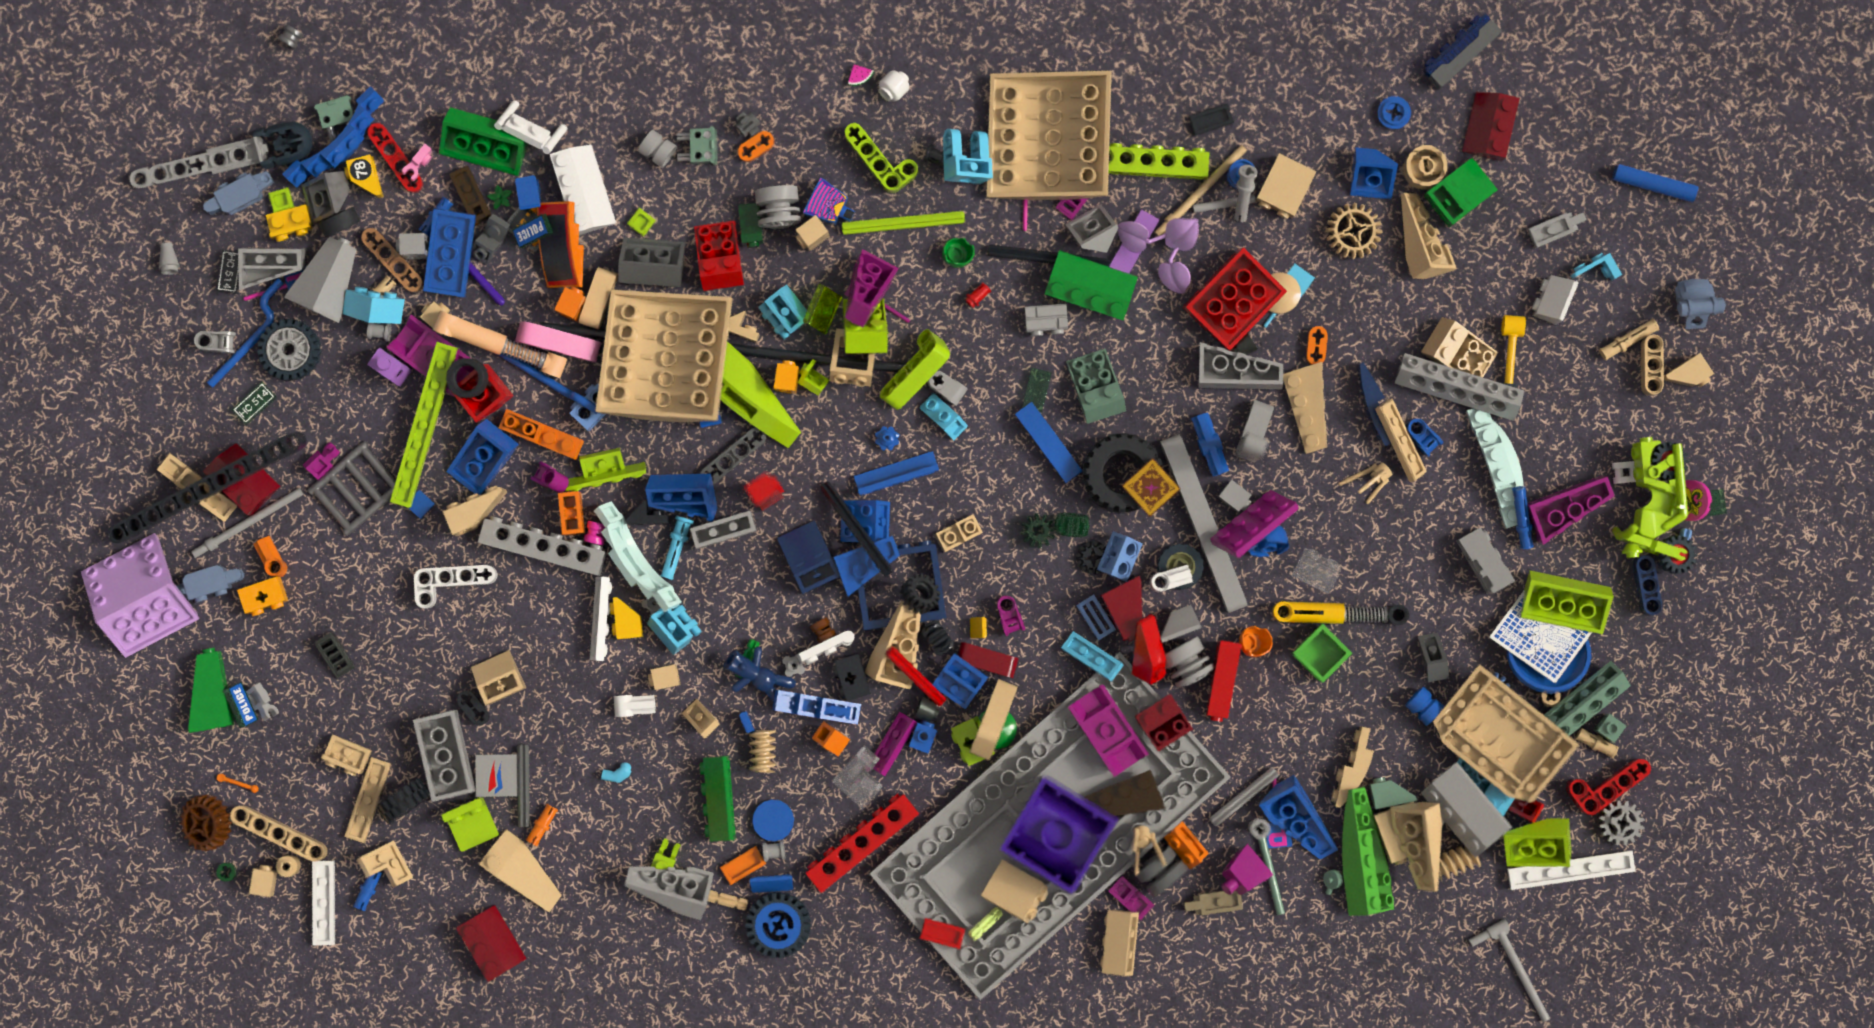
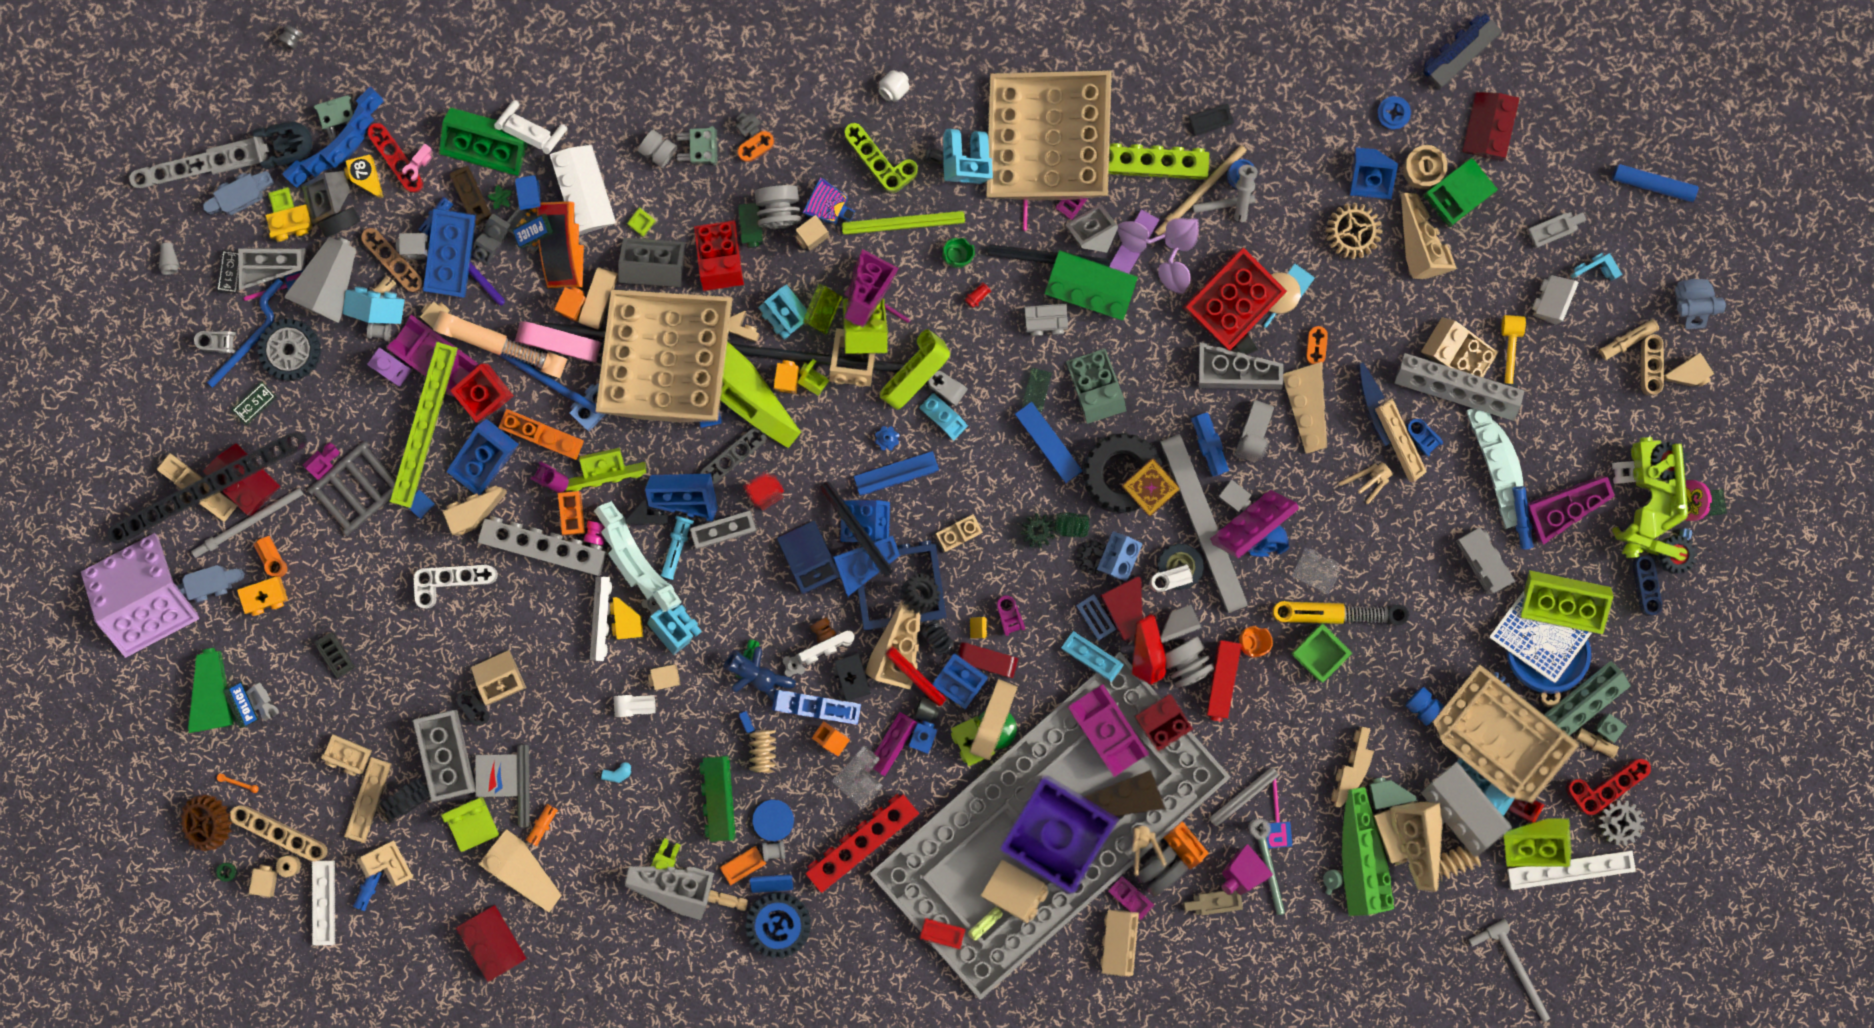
black tyre [446,358,489,398] -> none
tan slope [682,699,720,738] -> none
dark pink tile [848,65,874,86] -> none
tan brick [1256,153,1316,219] -> none
blue wedge [1259,775,1338,860] -> none
dark grey slope [1418,632,1449,682] -> none

